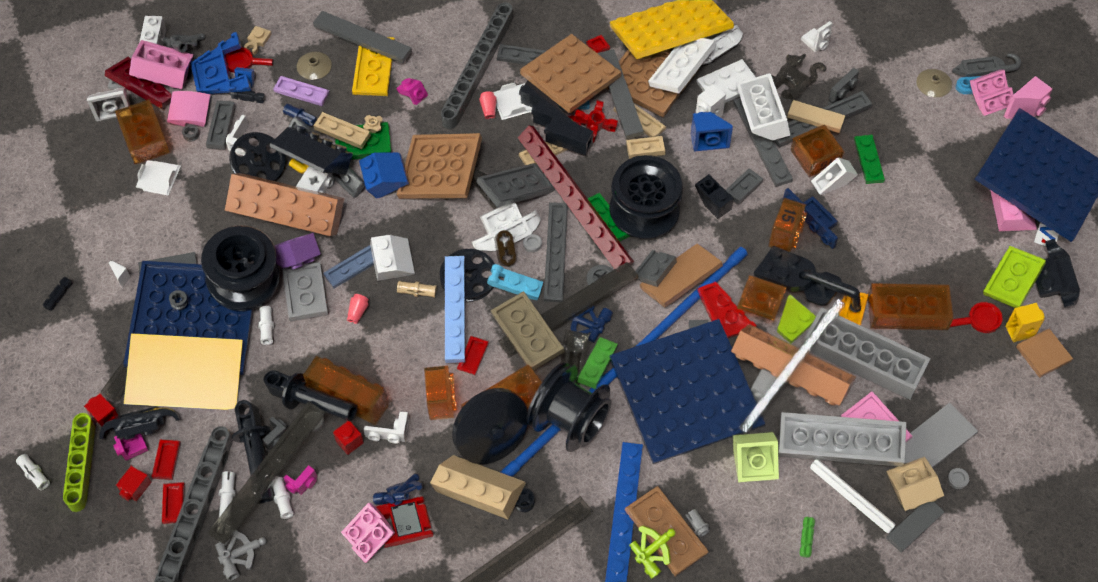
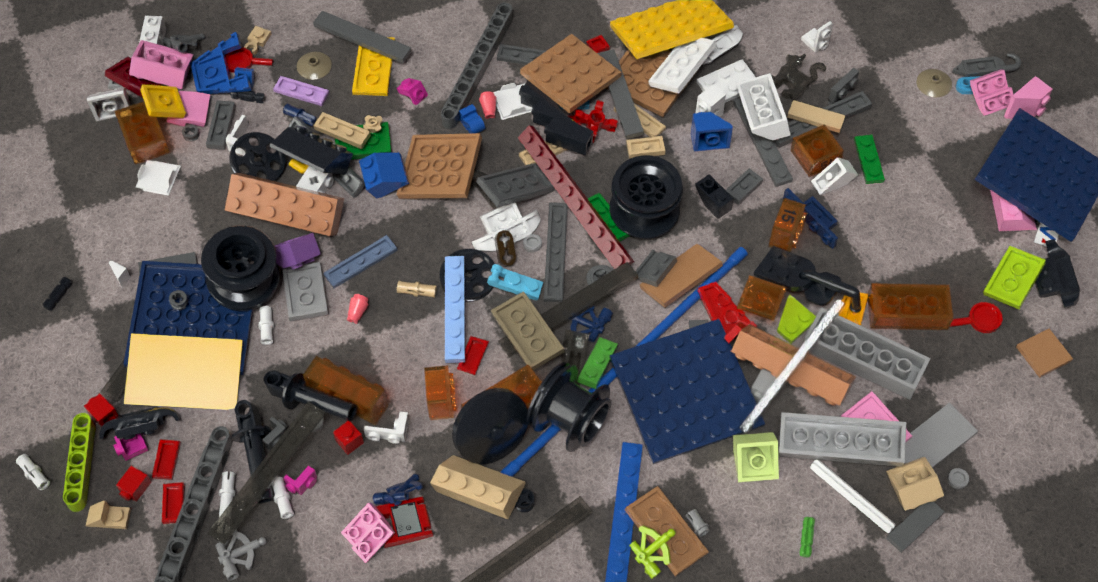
white slope [370,235,415,281] -> none
yellow brick [1005,303,1045,342] -> none
none -> tan slope [86,501,131,529]
none -> yellow plate [140,85,186,118]
none -> blue leg [459,104,485,134]
none -> red tile [724,322,746,343]

